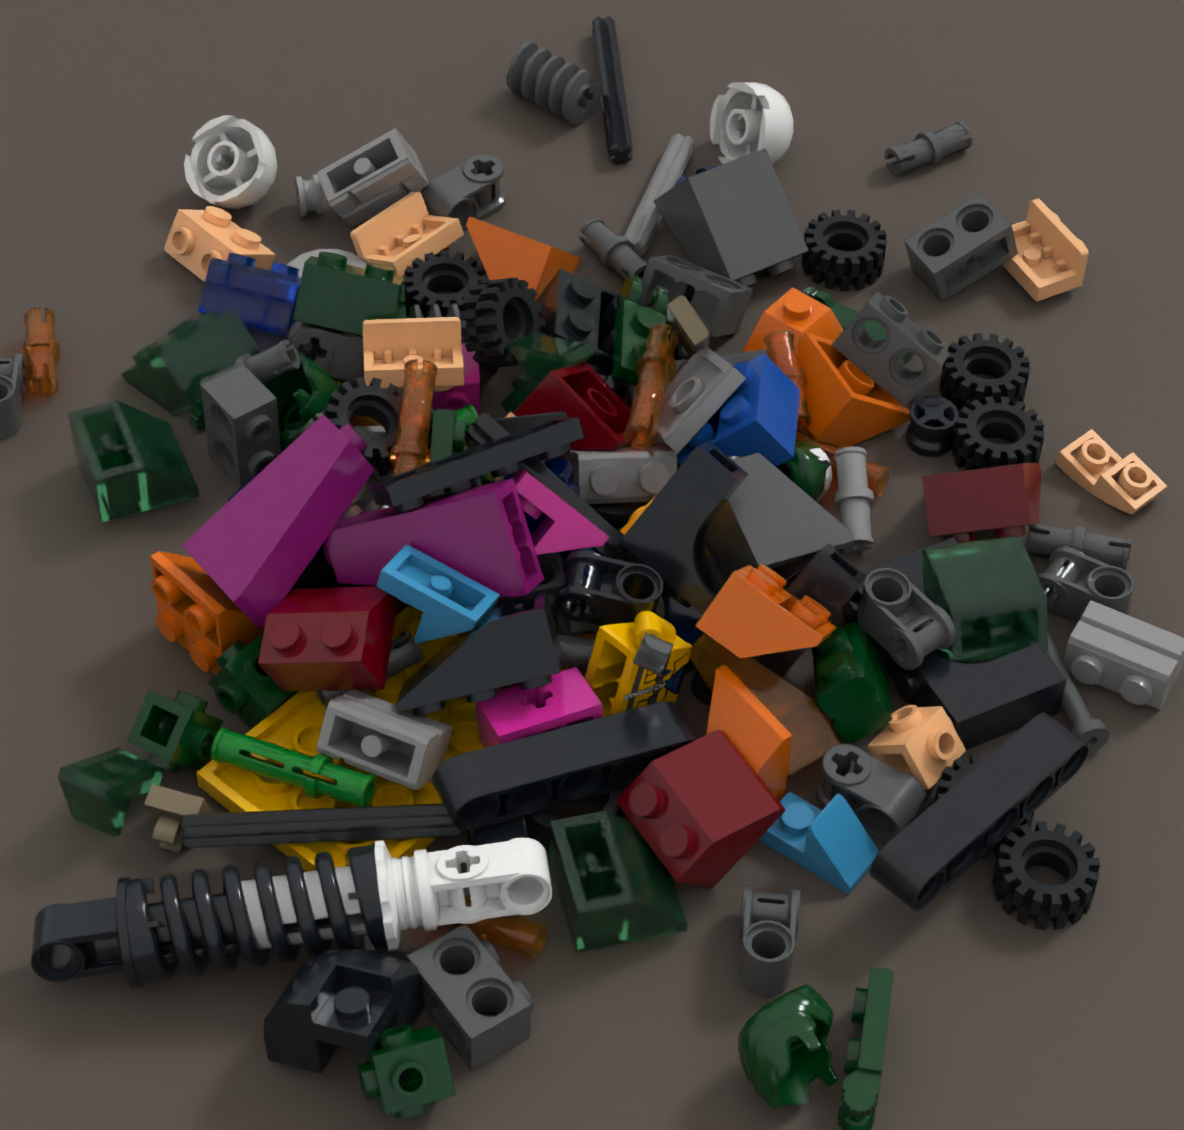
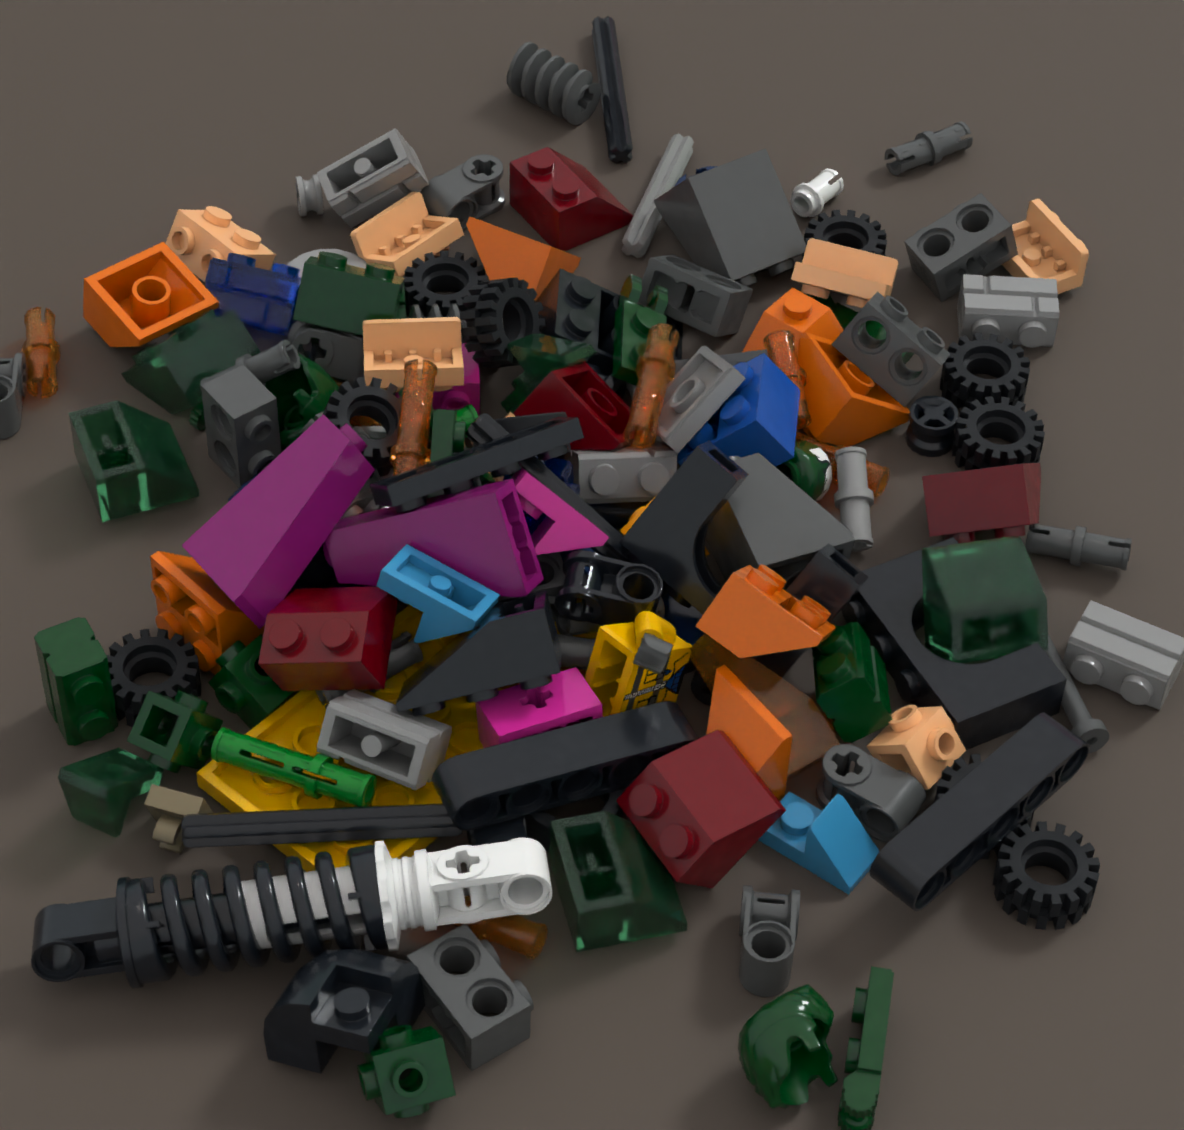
white cylinder [184,115,278,209] -> none
dark grey pin [579,218,648,281] -> none
dark tan tile [667,295,710,359] -> none
white cylinder [710,82,794,164] -> none
dark grey piece [857,568,957,671] -> none
dark grey piece [1029,546,1134,623] -> none
light nougat slope [1054,429,1167,515] -> none
none -> dark green brick [34,617,118,746]
none -> orange slope [83,241,219,347]
none -> black tyre [107,629,202,727]
none -> dark red slope [509,147,633,251]
none -> white pin [790,168,844,217]
none -> light nougat bracket [791,238,899,308]
none -> light grey brick [957,274,1060,348]

